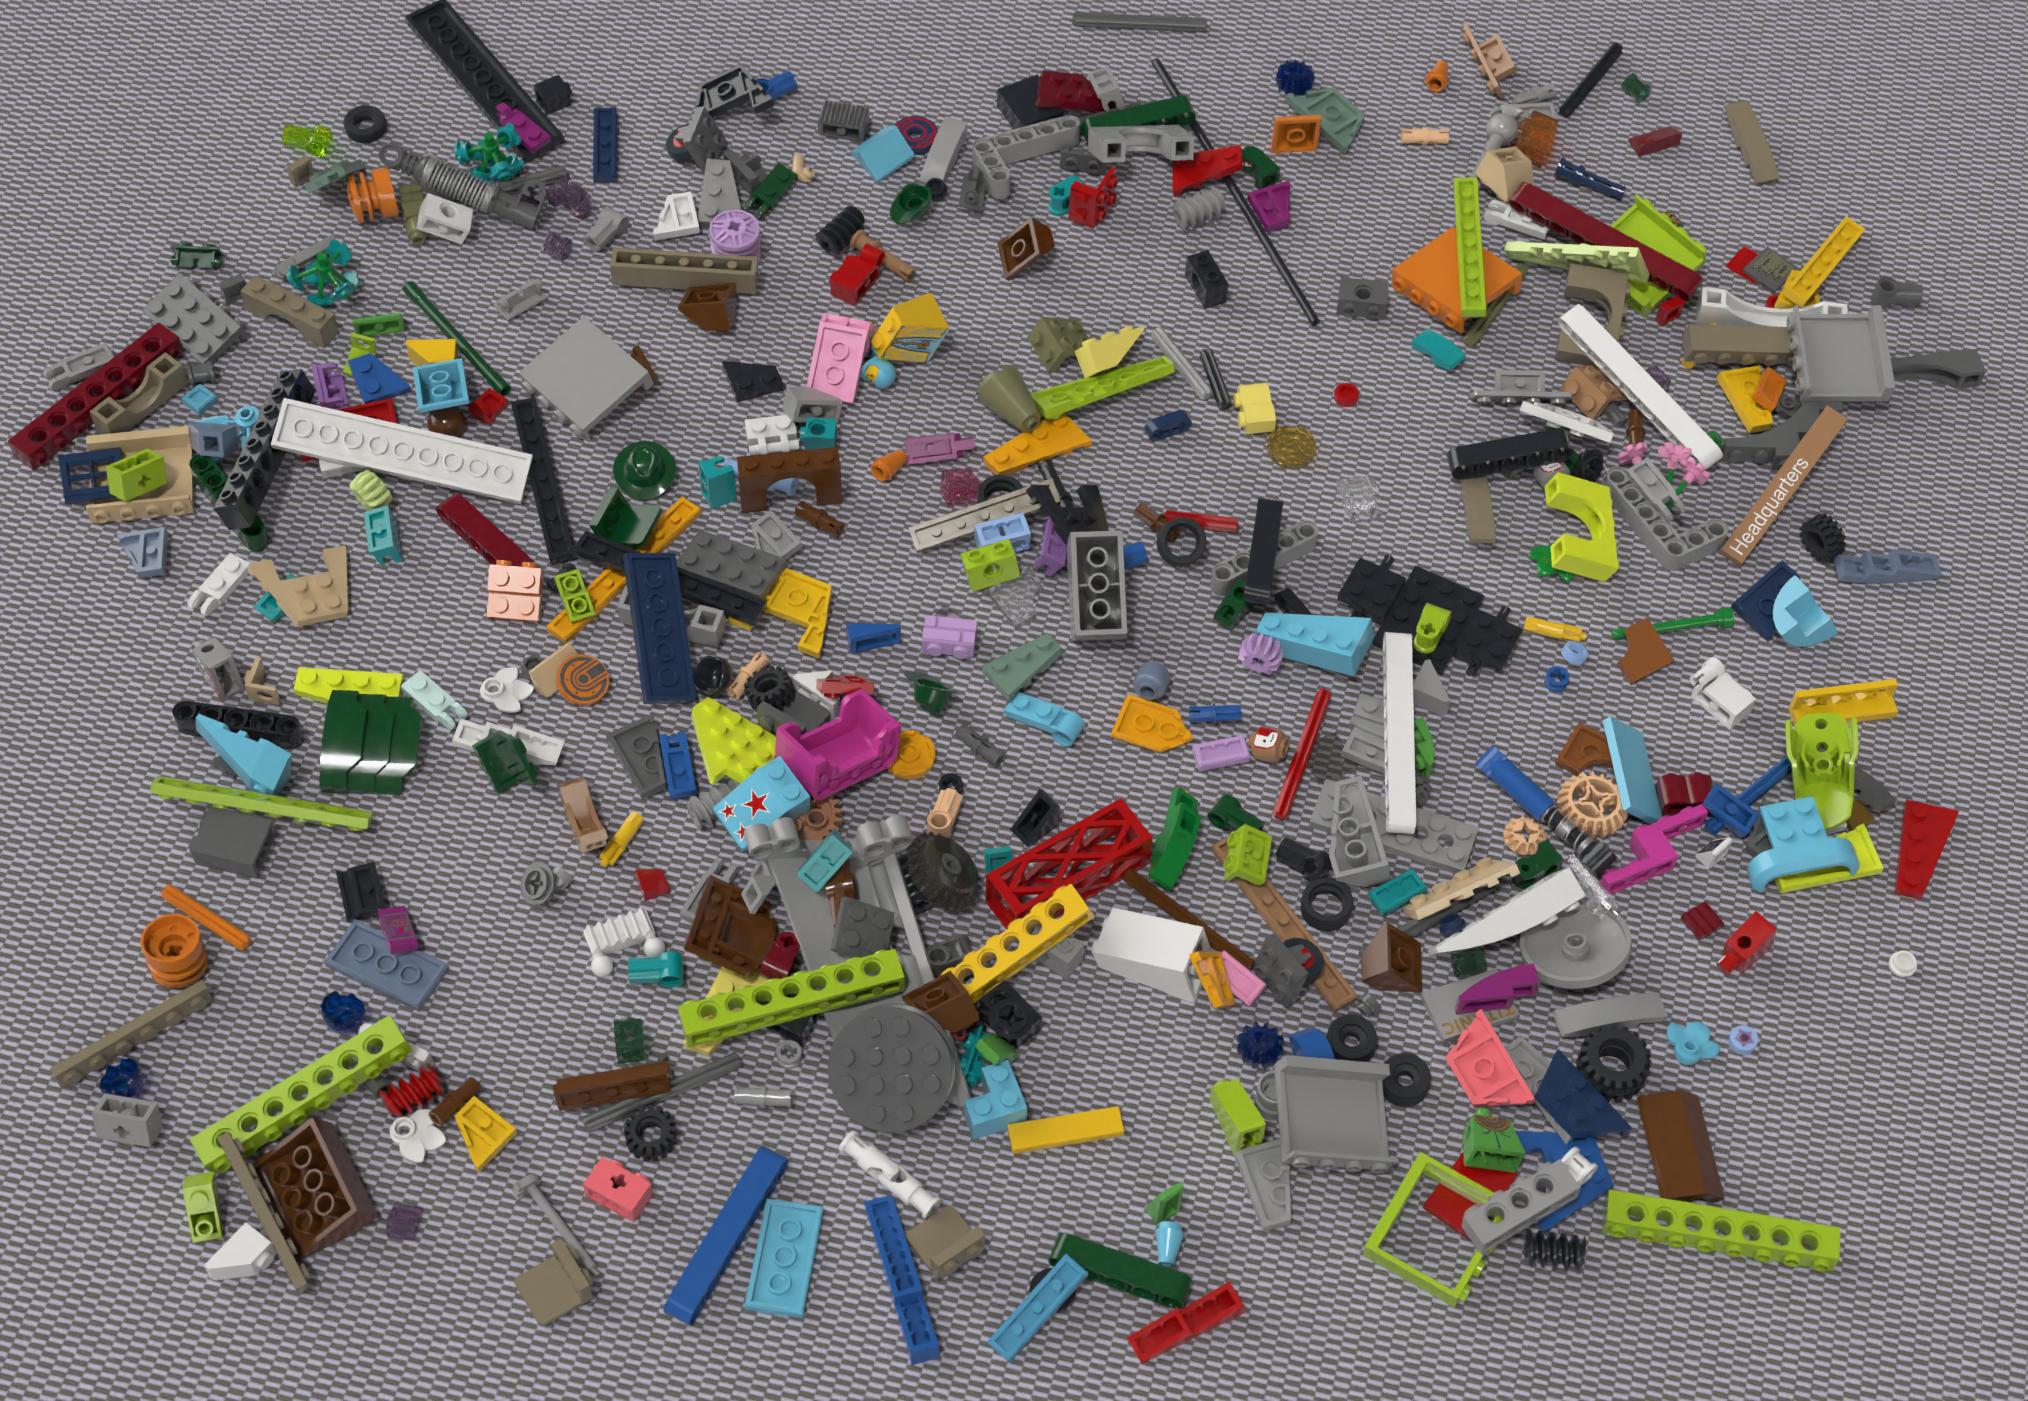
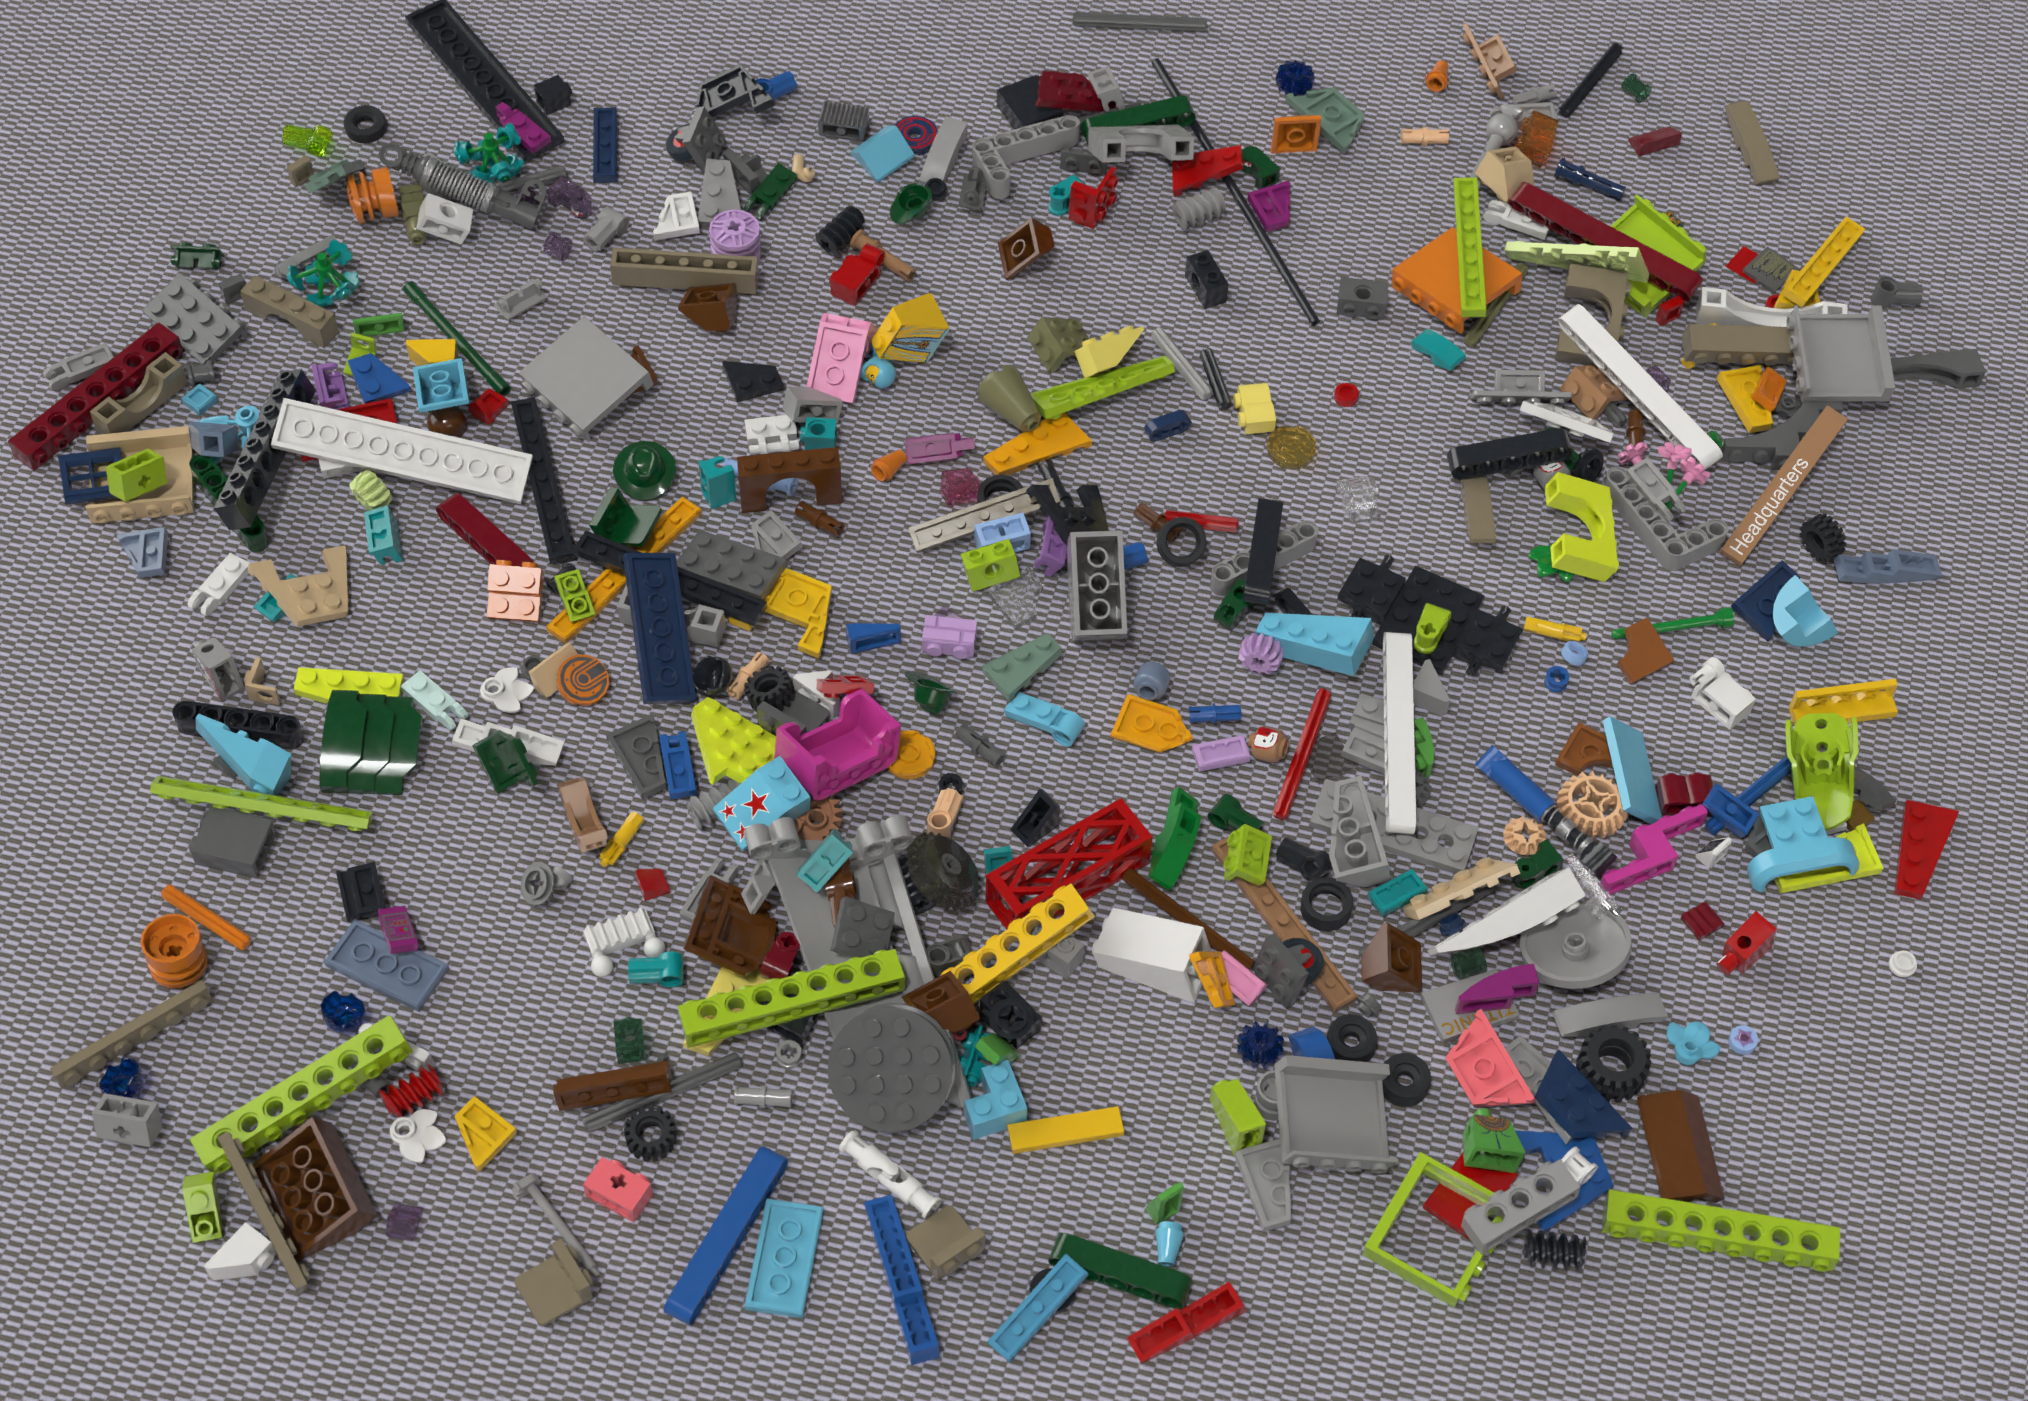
reddish brown pin [429,1077,482,1126] -> none

